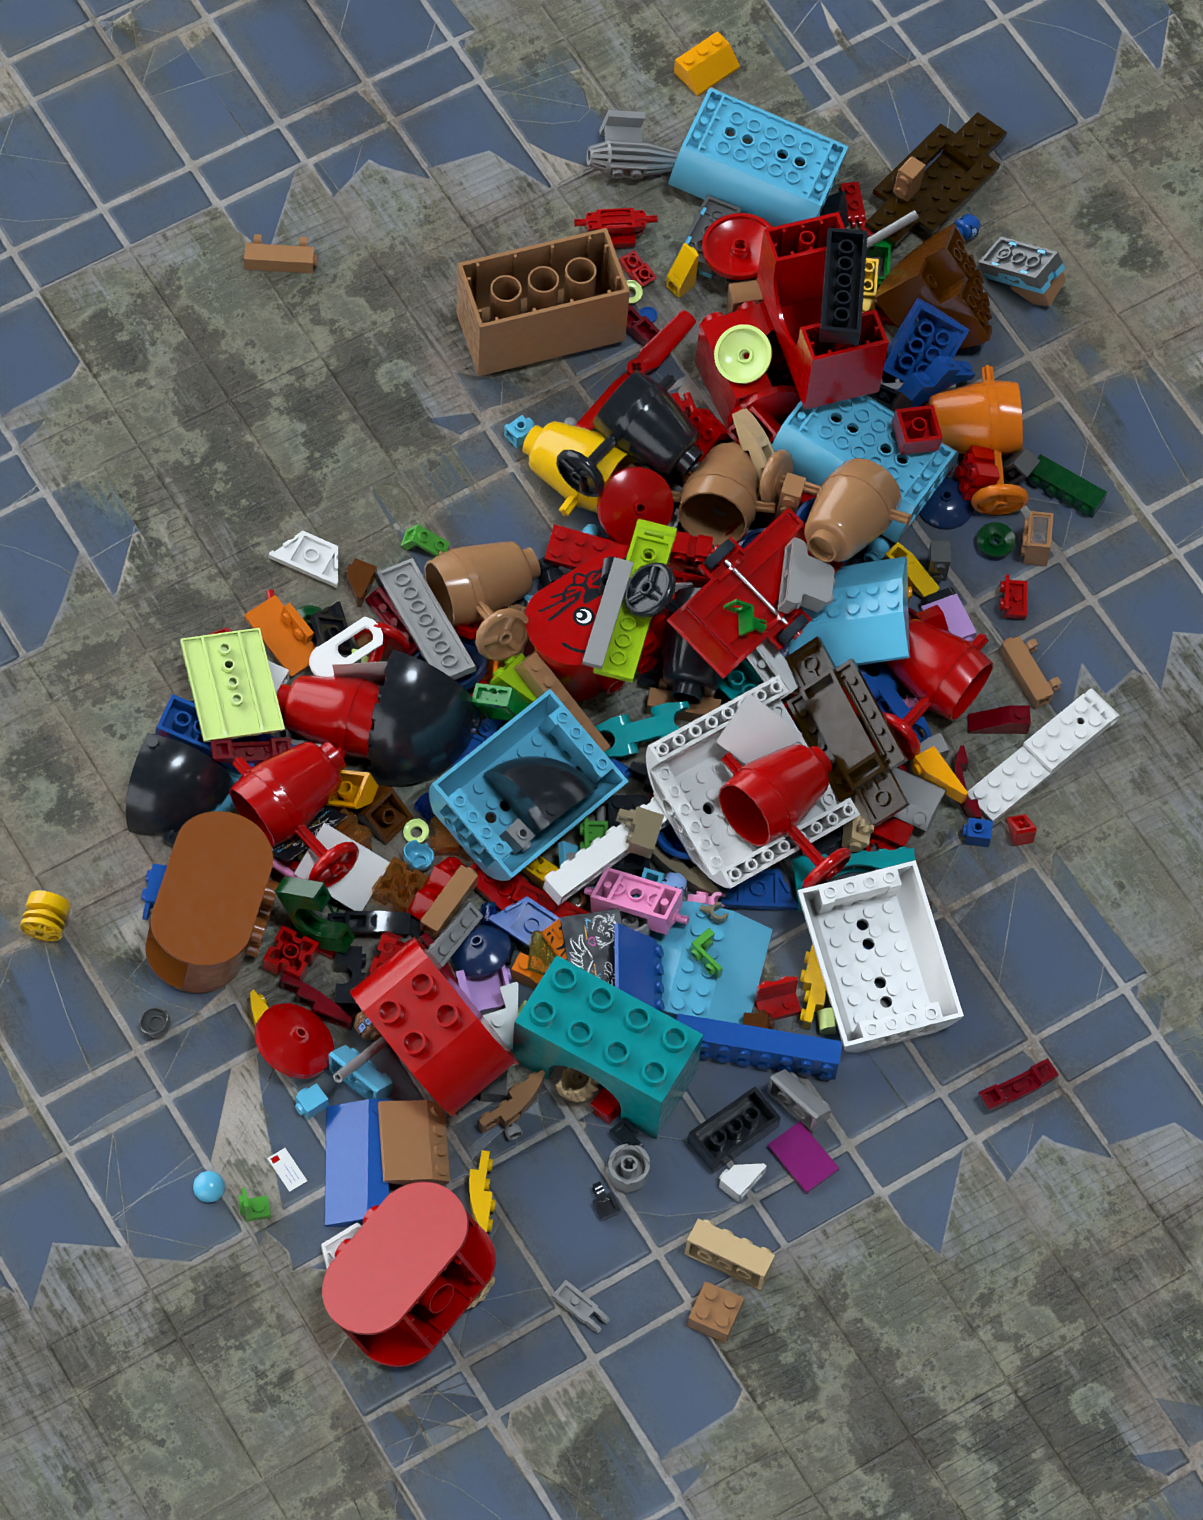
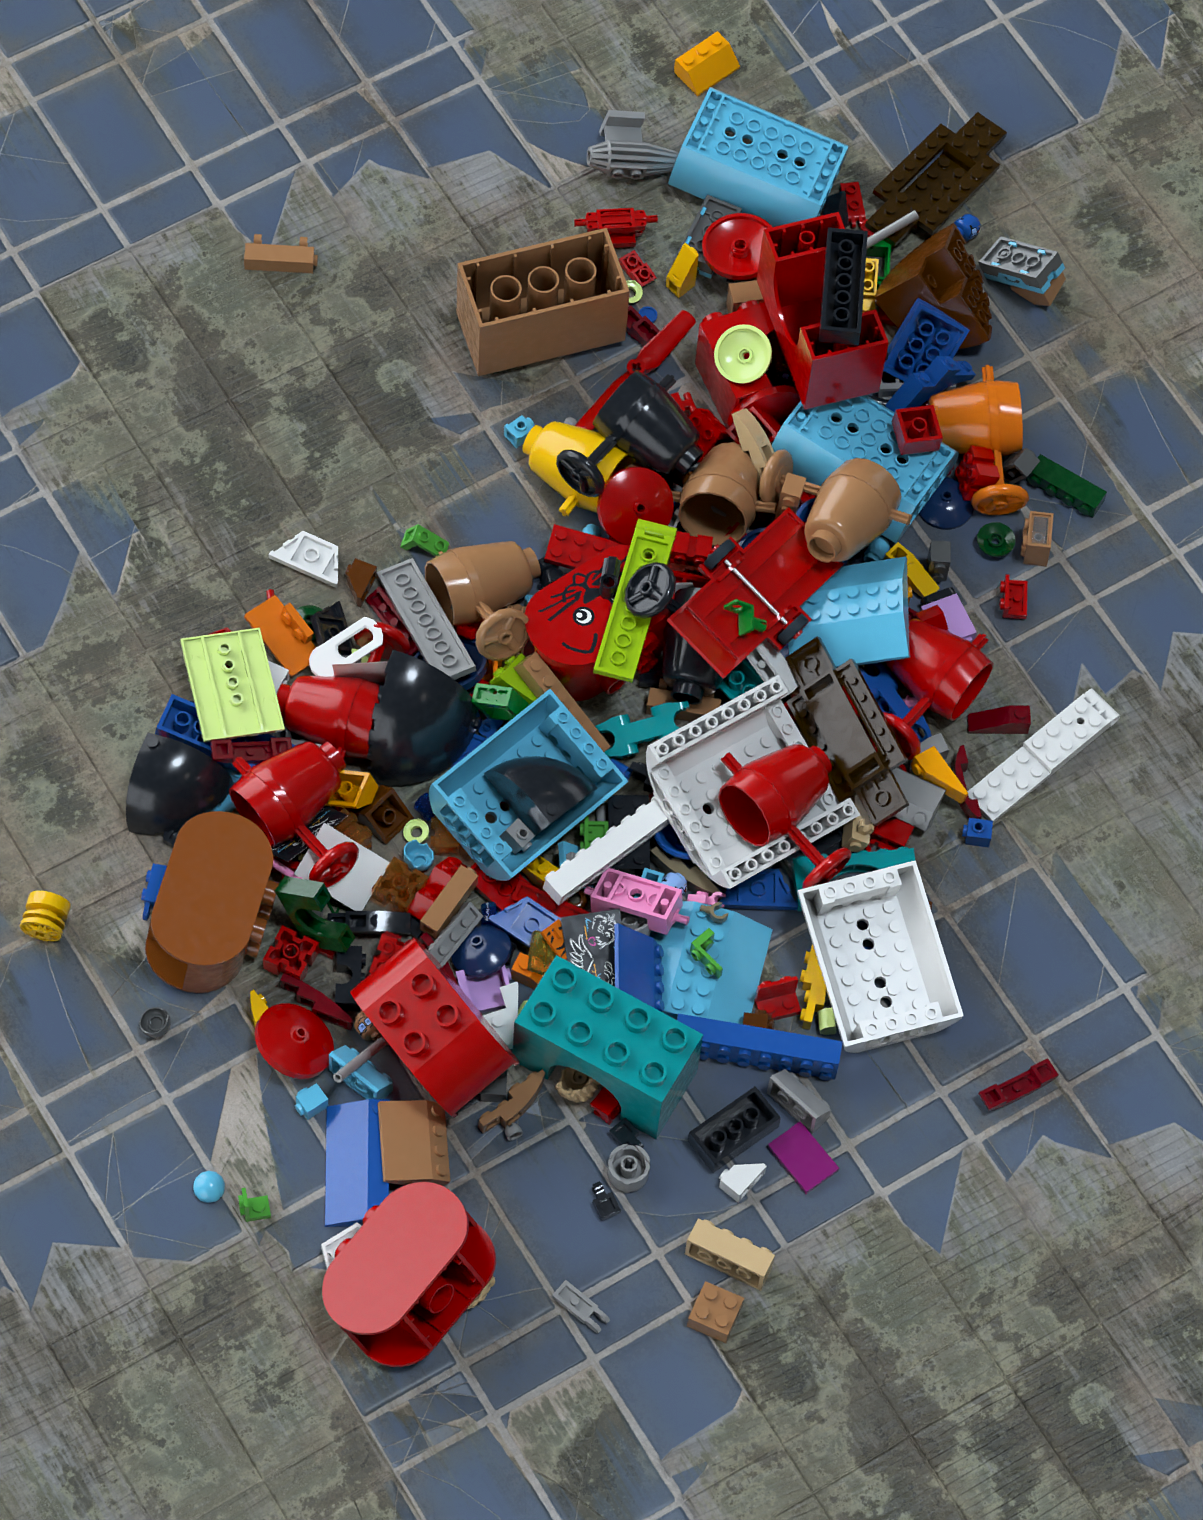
white sticker [267,1148,307,1192] -> none
yellow slope [469,1150,496,1233] -> none
light grey tile [582,557,634,669] -> none
dark tan hinge [616,806,664,858] -> none
white sticker [716,693,803,764] -> none
light grey brick [778,537,836,614] -> none
black brick [867,384,913,412] -> none
medium nougat brick [893,156,925,201] -> none
medium nougat brick [1000,636,1062,710] -> none
red slope [1006,814,1037,846] -> none

